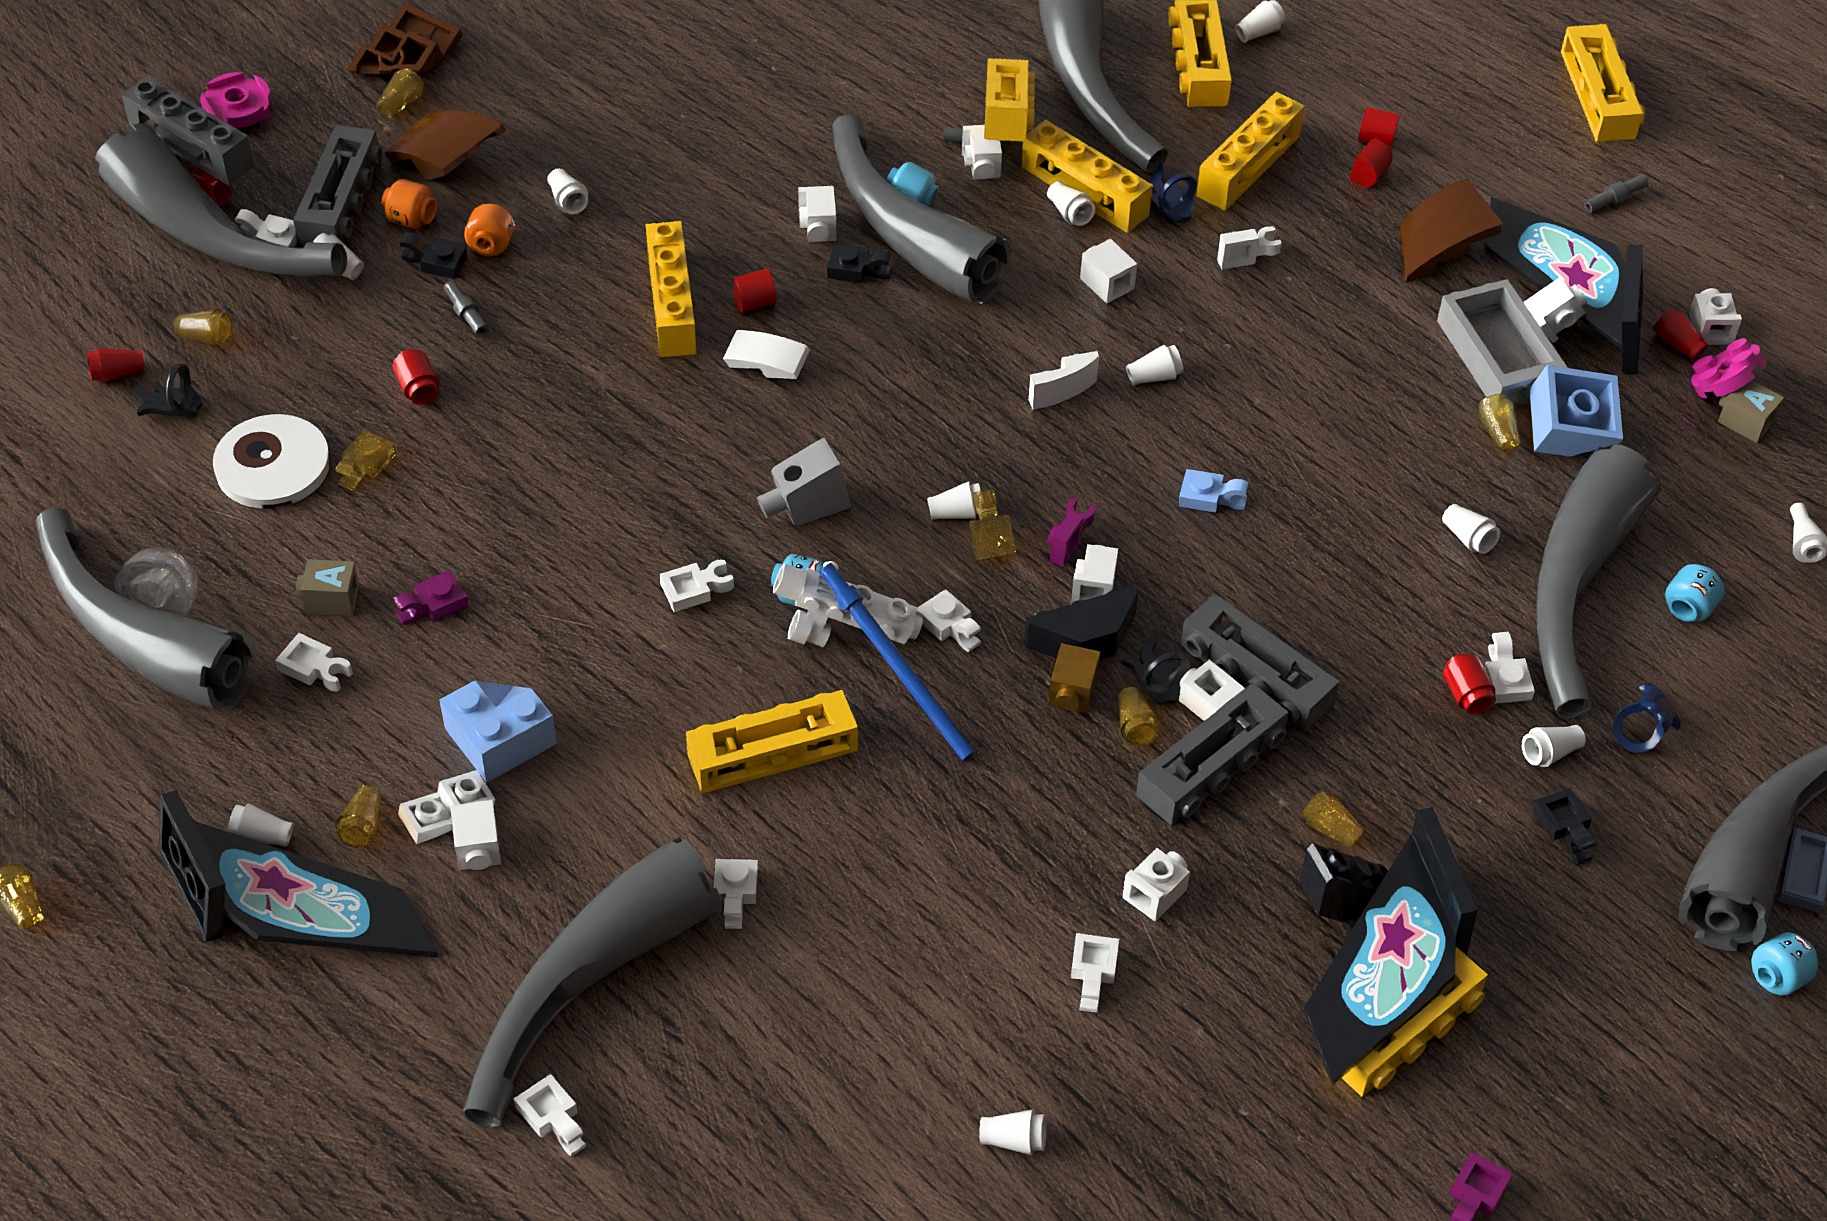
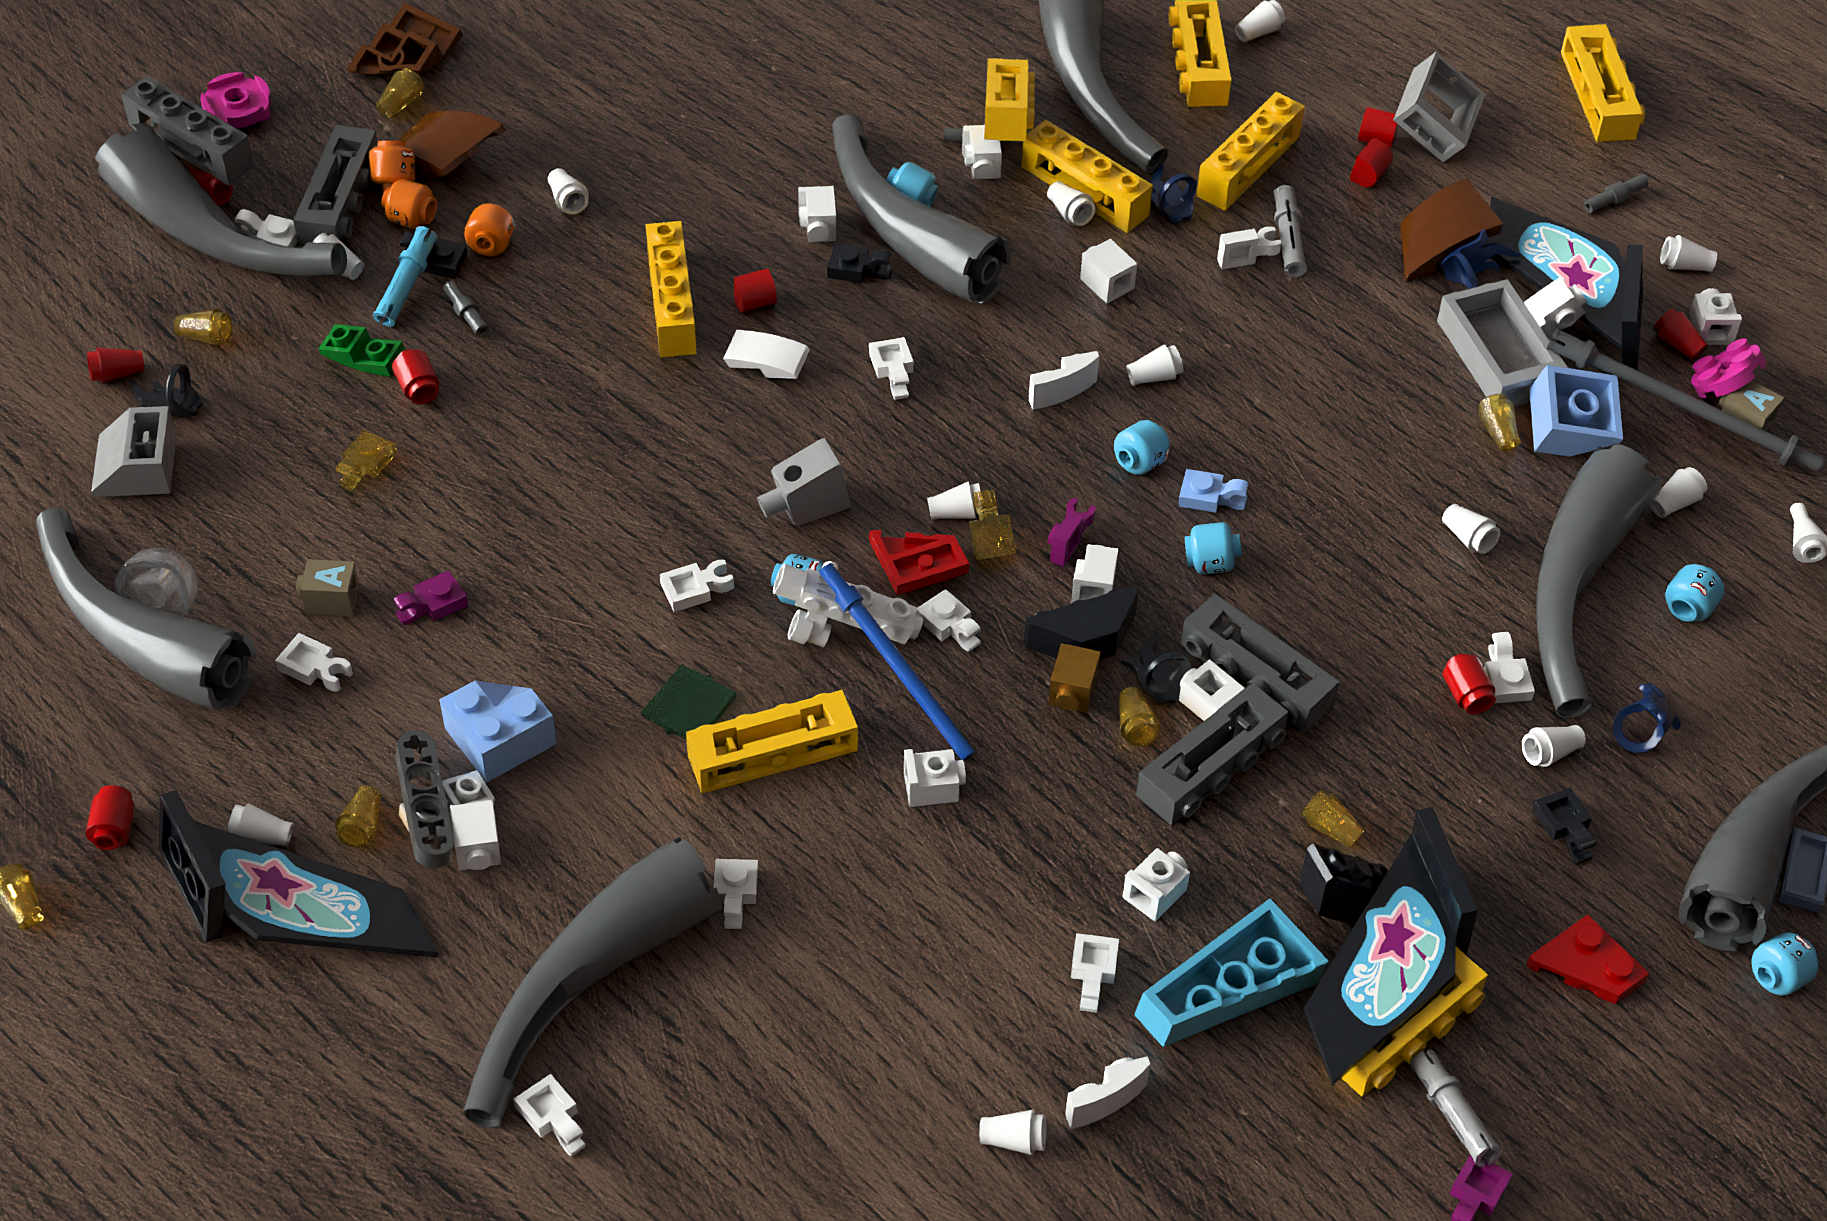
white tile [213,414,329,508] -> none
none -> red brick [85,785,135,850]
none -> light grey slope [91,406,177,497]
none -> green slope [318,324,406,377]
none -> orange head [369,141,416,191]
none -> medium azure pin [373,226,438,327]
none -> dark grey beam [395,731,454,868]
none -> clear green piece [641,664,736,740]
none -> white plate [869,337,913,400]
none -> red wing [869,530,969,595]
none -> white brick [904,749,966,807]
none -> white slope [1065,1056,1150,1129]
none -> medium azure head [1114,420,1170,475]
none -> medium azure wedge [1134,899,1329,1047]
none -> medium azure head [1185,522,1242,575]
none -> light grey pin [1273,185,1307,278]
none -> light grey window [1393,51,1485,162]
none -> light grey pin [1410,1050,1501,1167]
none -> dark blue piece [1440,229,1521,289]
none -> red wing [1526,914,1649,1004]
none -> dark grey bar [1546,328,1826,472]
none -> white cone [1650,467,1707,518]
none -> white cone [1660,235,1717,272]

